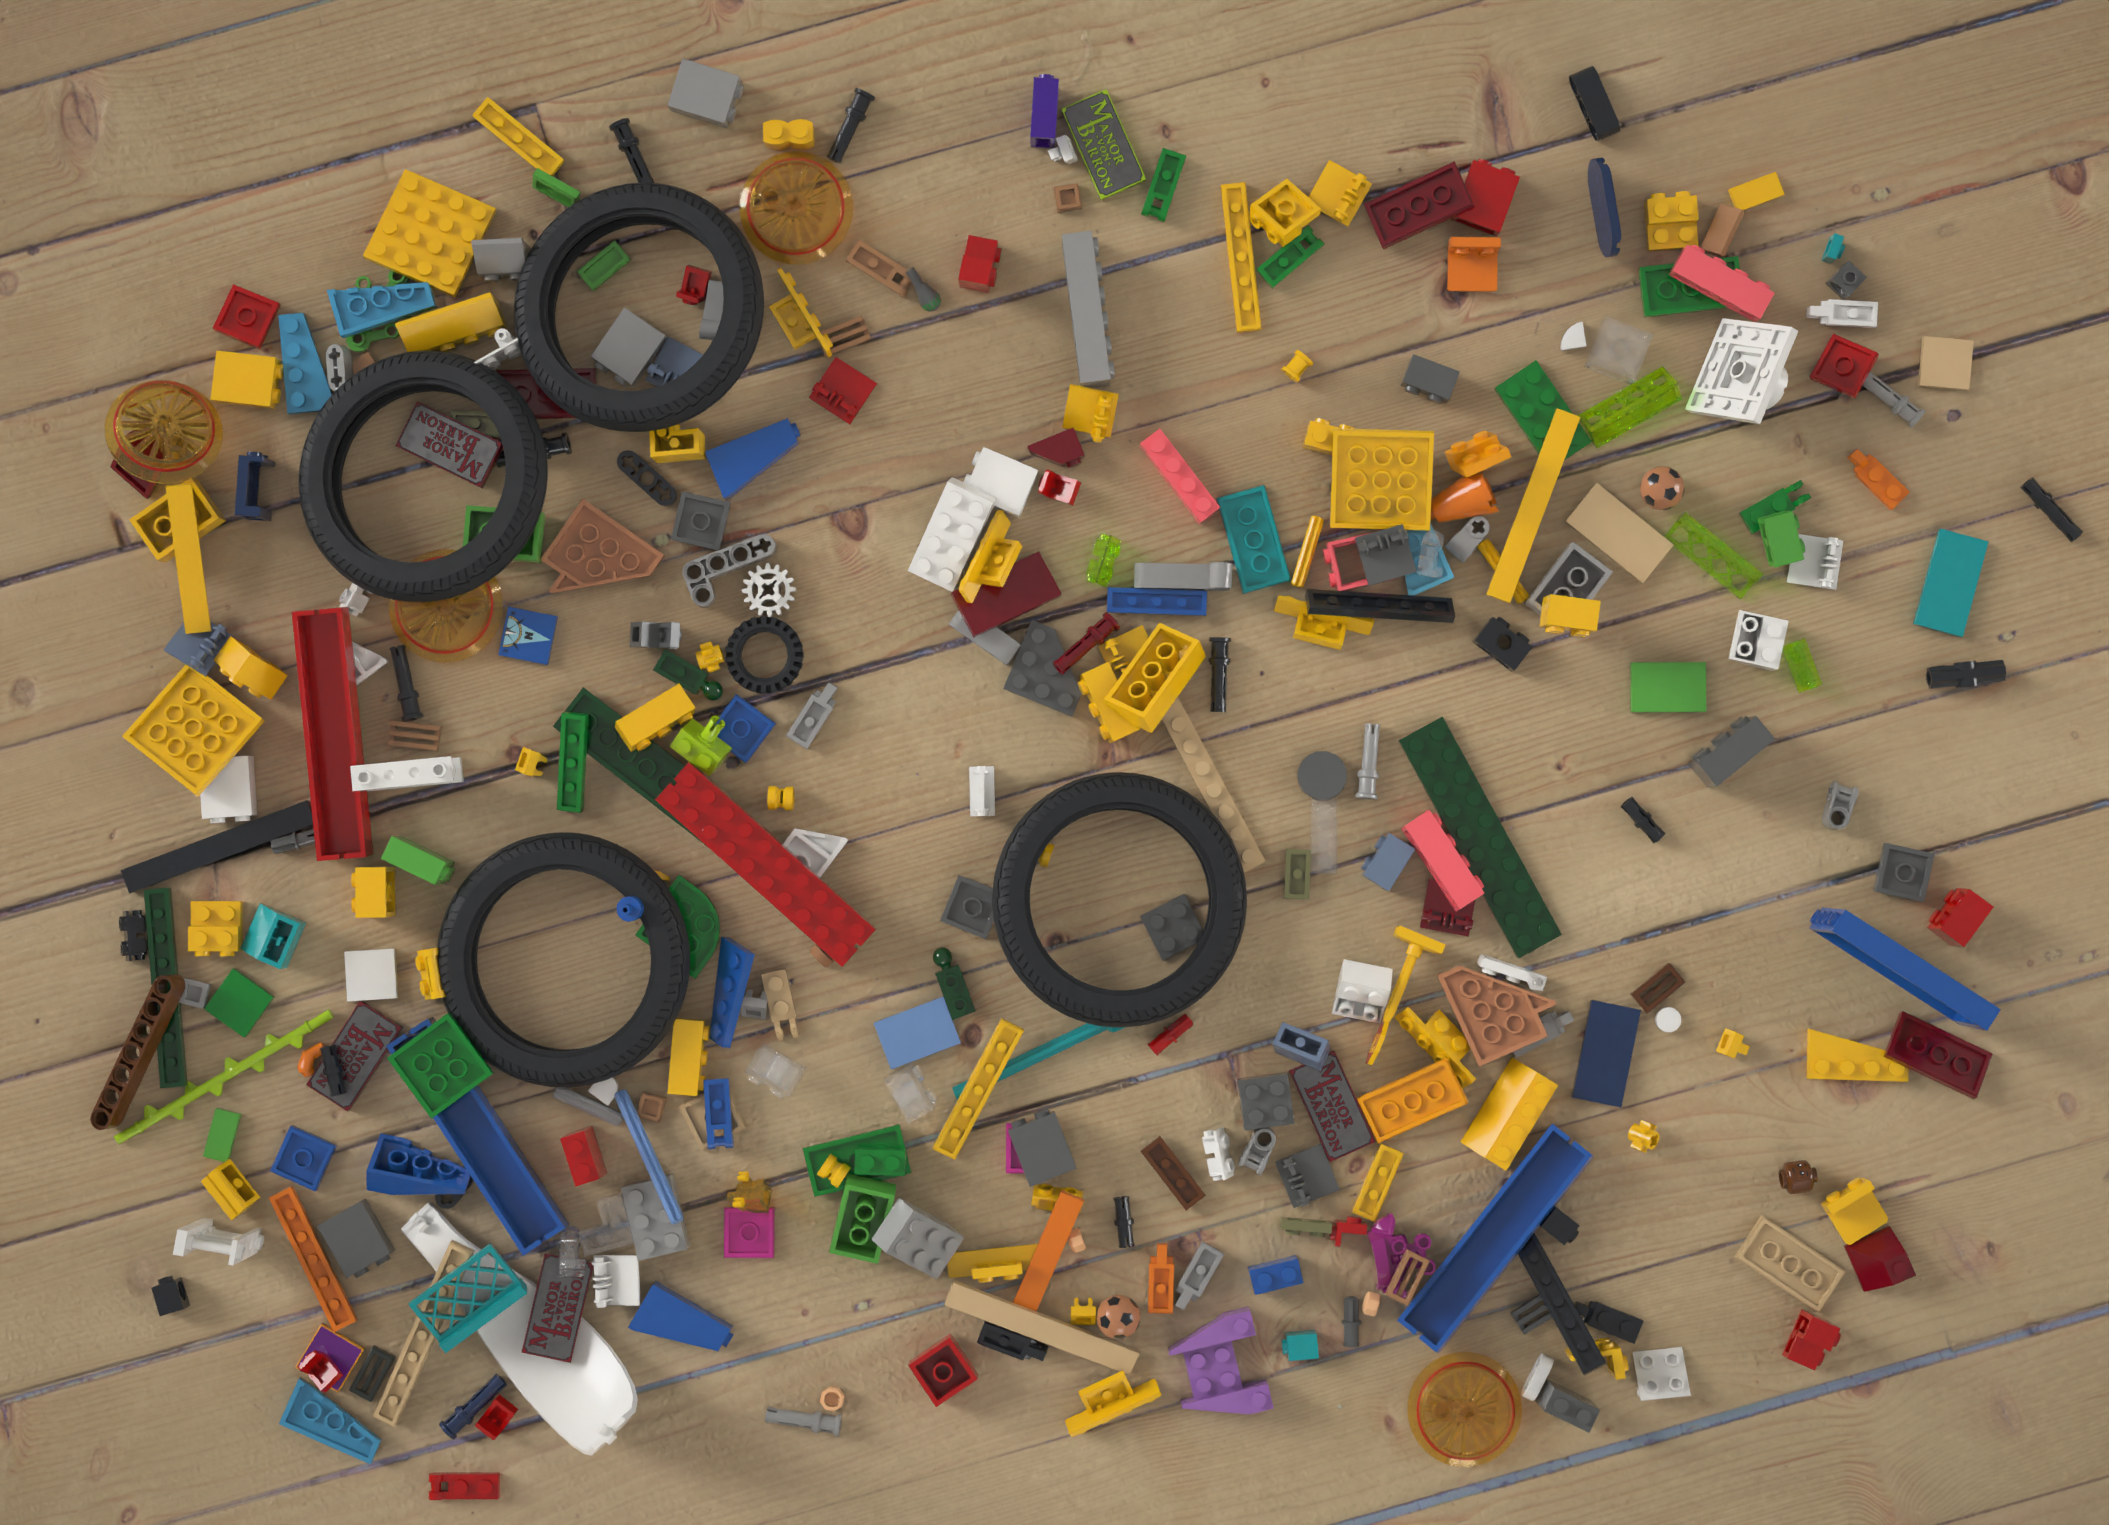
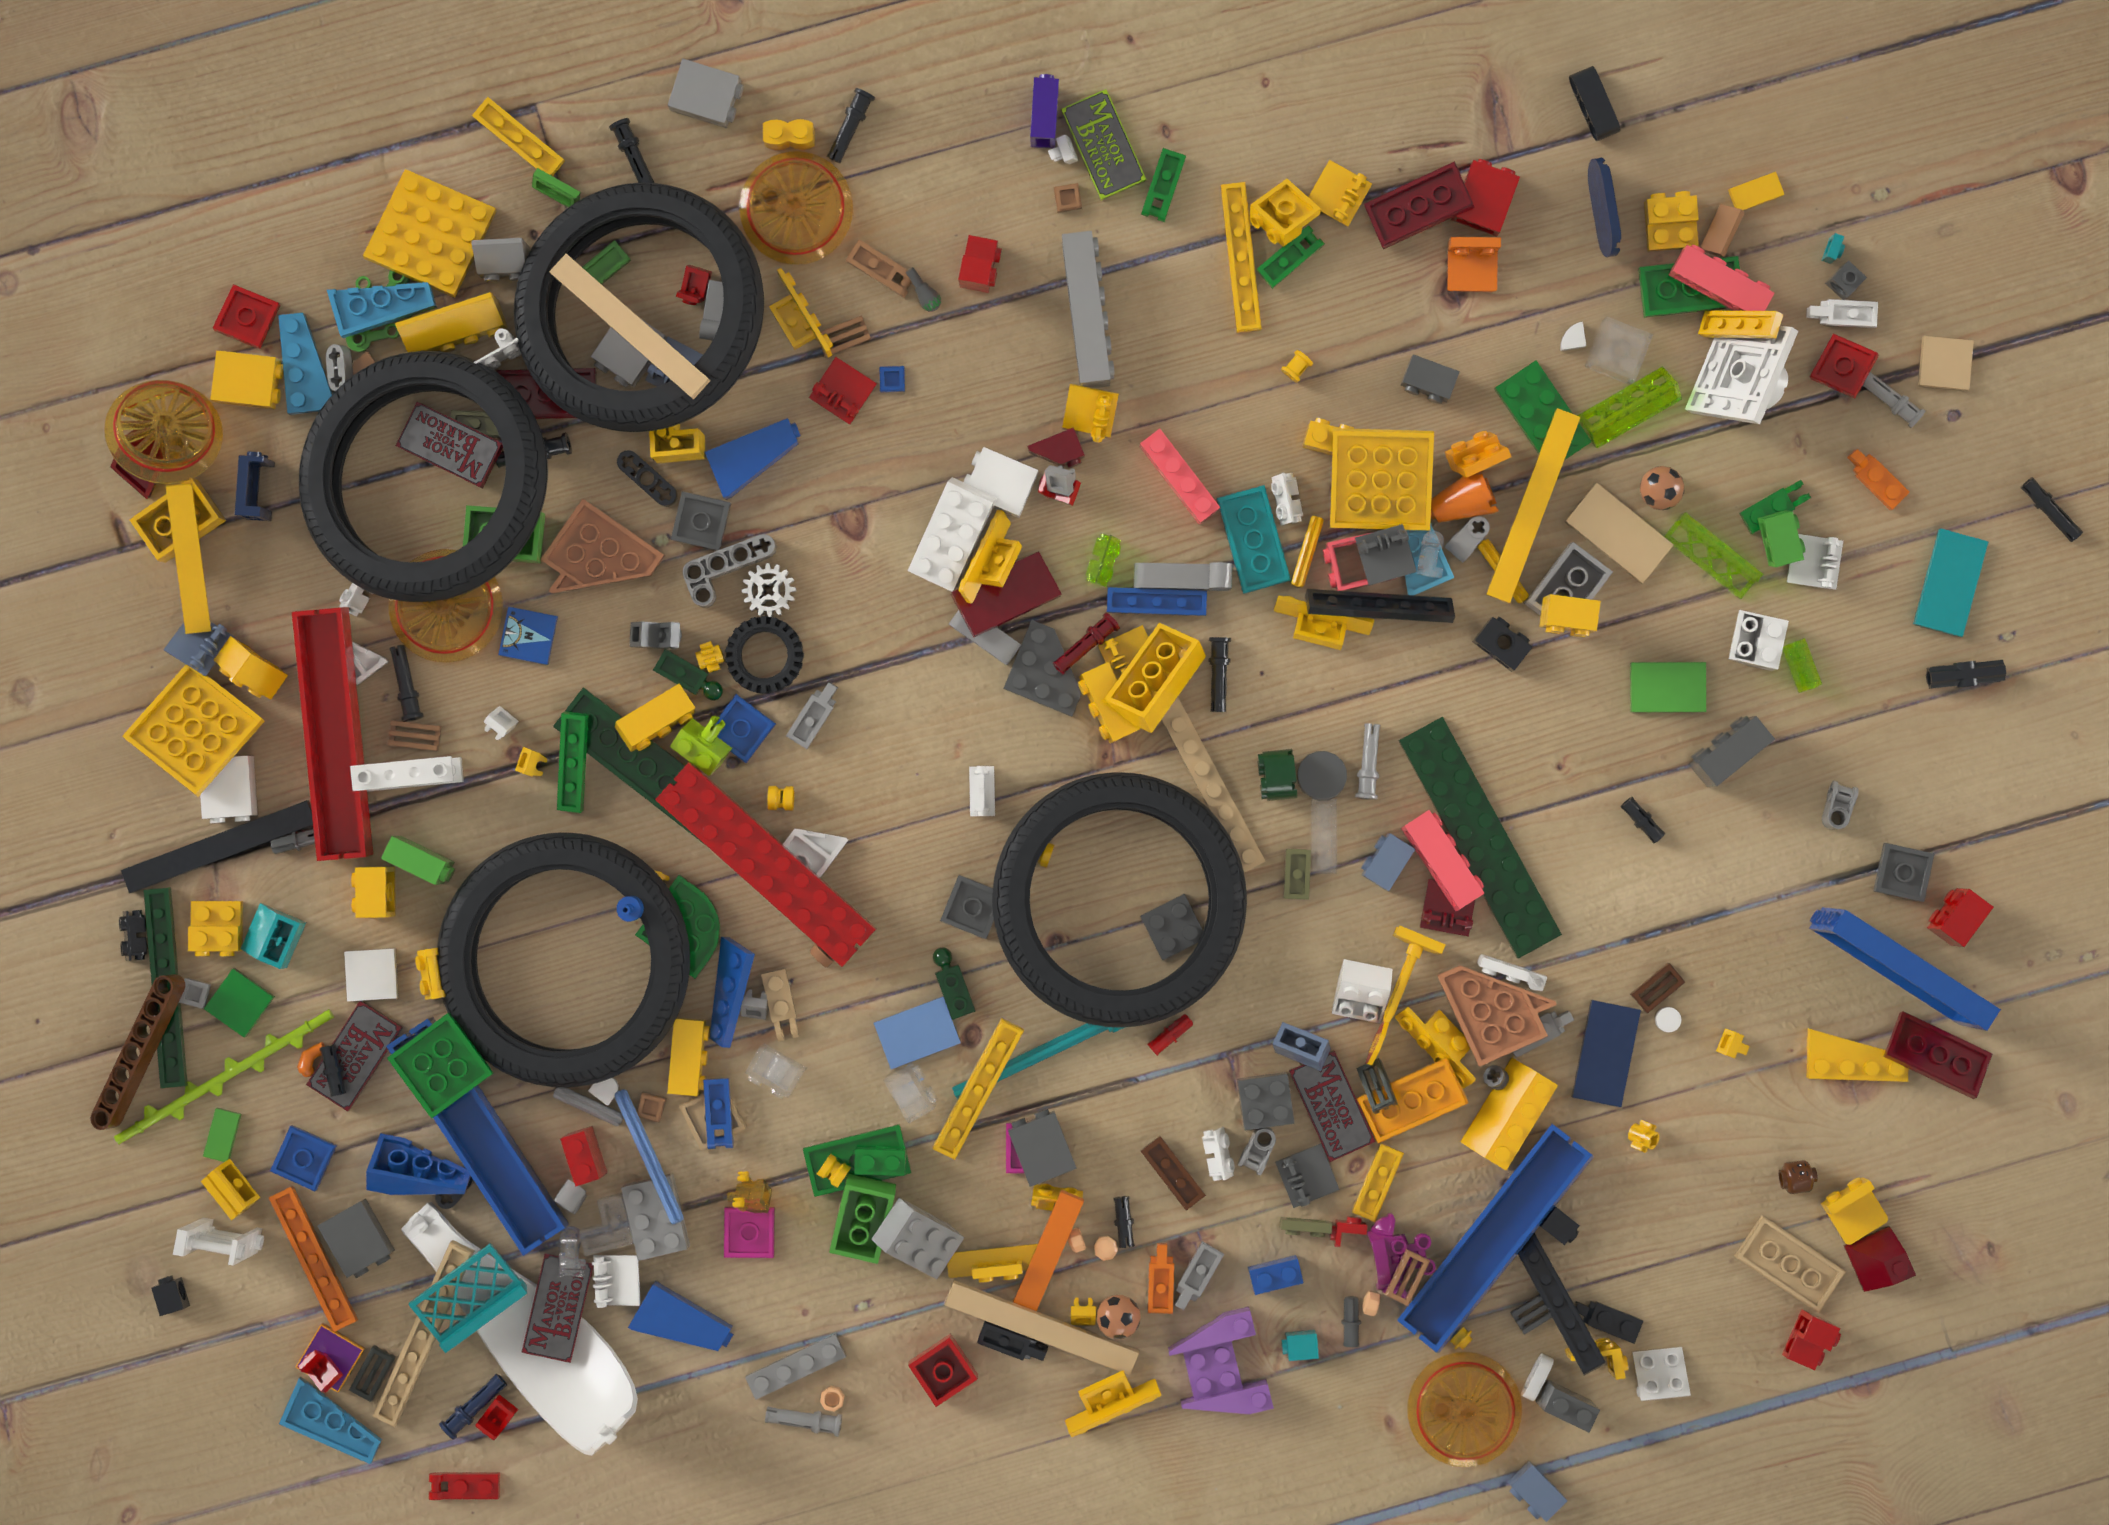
none -> white tile [484,706,519,740]
none -> tan tile [549,254,710,400]
none -> light grey piece [554,1179,587,1215]
none -> light grey plate [745,1333,846,1400]
none -> blue tile [879,366,905,393]
none -> light grey tile [1045,465,1076,496]
none -> light nougat tile [1094,1235,1118,1261]
none -> dark green brick [1257,749,1297,801]
none -> white hinge [1271,473,1303,526]
none -> pearl dark grey tile [1356,1058,1398,1114]
none -> yellow plate [1450,1327,1473,1350]
none -> dark grey bush [1484,1065,1509,1090]
none -> sand blue brick [1508,1461,1567,1522]
none -> yellow plate [1698,311,1783,338]

